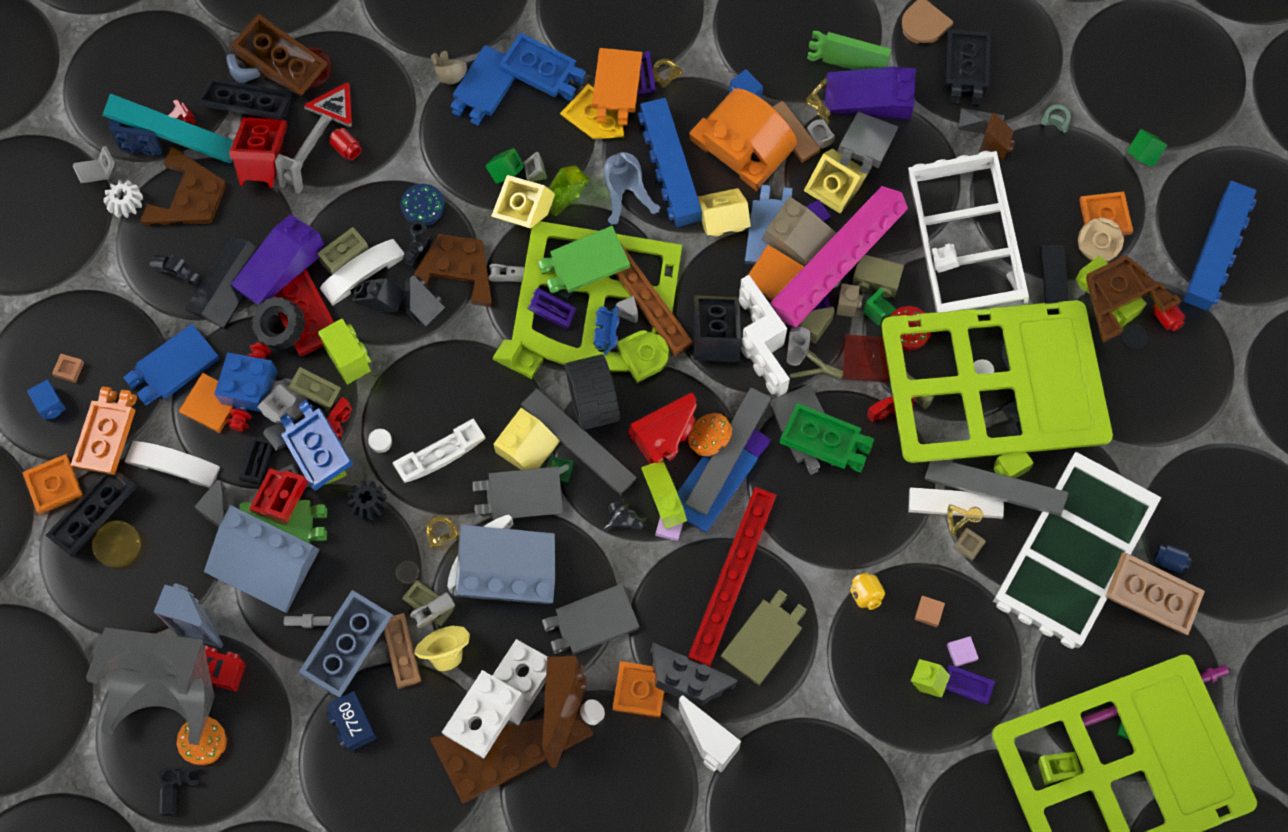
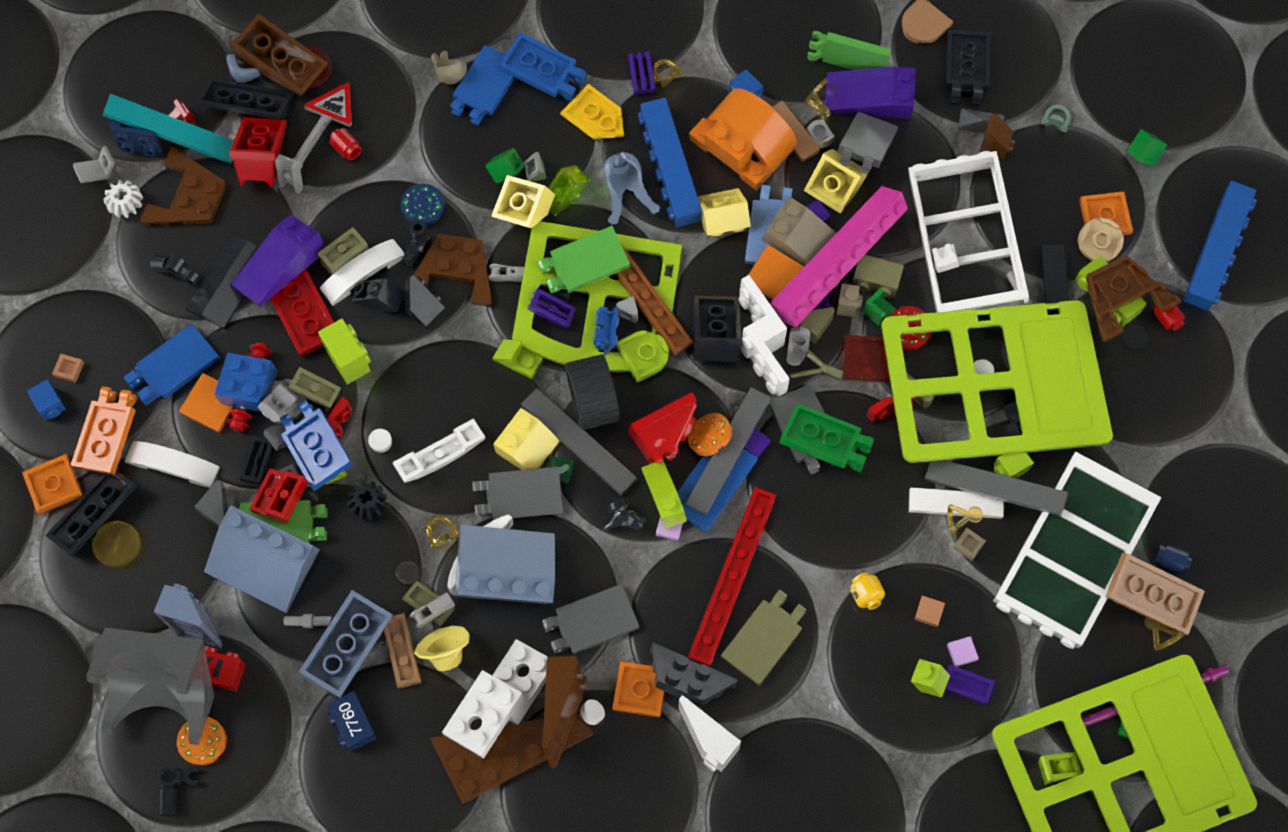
black tyre [252,297,305,349] -> none
orange tile [592,48,642,125] -> none
none -> clear yellow piece [1145,617,1185,650]

